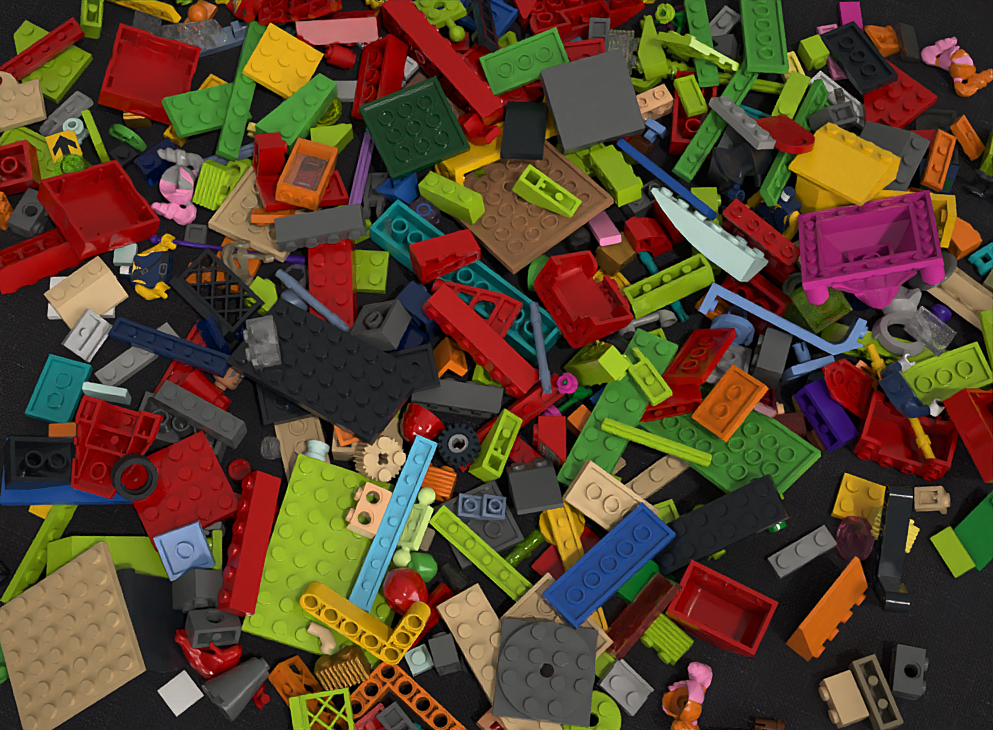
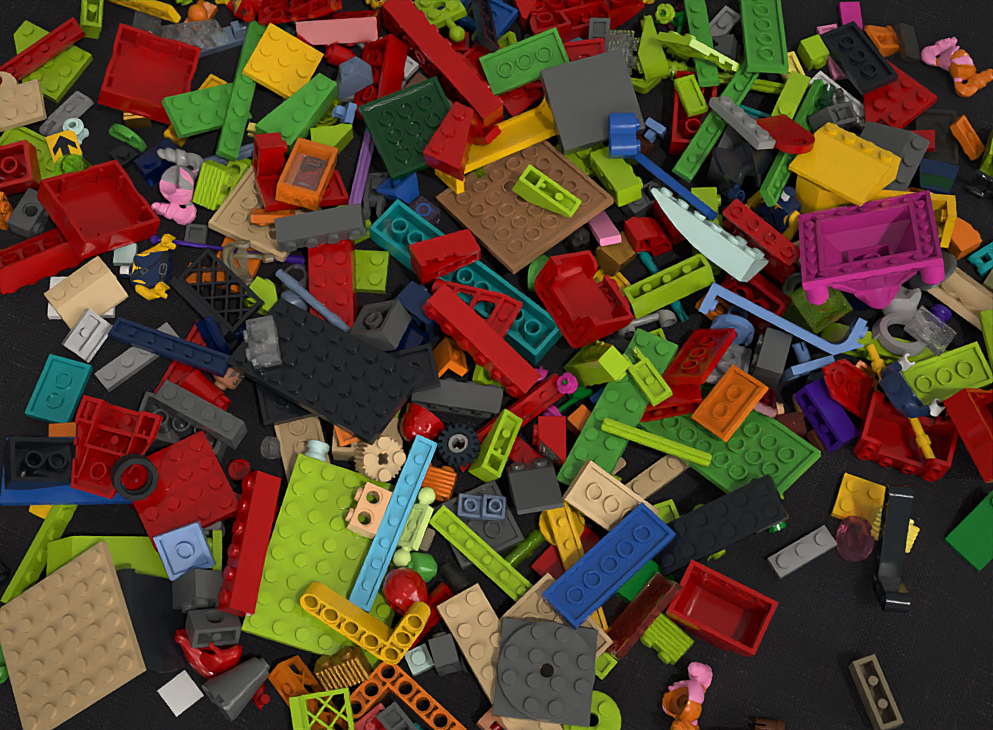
lime tile [81,109,110,163] -> none
light aqua tile [82,382,131,405] -> none
tan arm [307,621,336,654] -> none
lime brick [418,171,485,225] -> none
black tile [500,101,549,160] -> none
sand blue piece [529,302,552,394] -> none
light grey plate [596,657,654,716] -> none
light nougat brick [636,84,674,123] -> none
orange slope [786,556,868,661] -> none
tan brick [819,670,870,729] -> none
dark grey brick [888,644,928,700] -> none
tan bracket [914,486,950,514] -> none
orange tile [920,129,957,192] -> none
lime tile [930,526,976,578] -> none
none -> medium blue tile [332,102,357,124]
none -> sand blue slope [336,56,374,100]
none -> red wedge [423,102,477,181]
none -> blue brick [608,113,640,159]
none -> clear green pin [817,83,836,110]

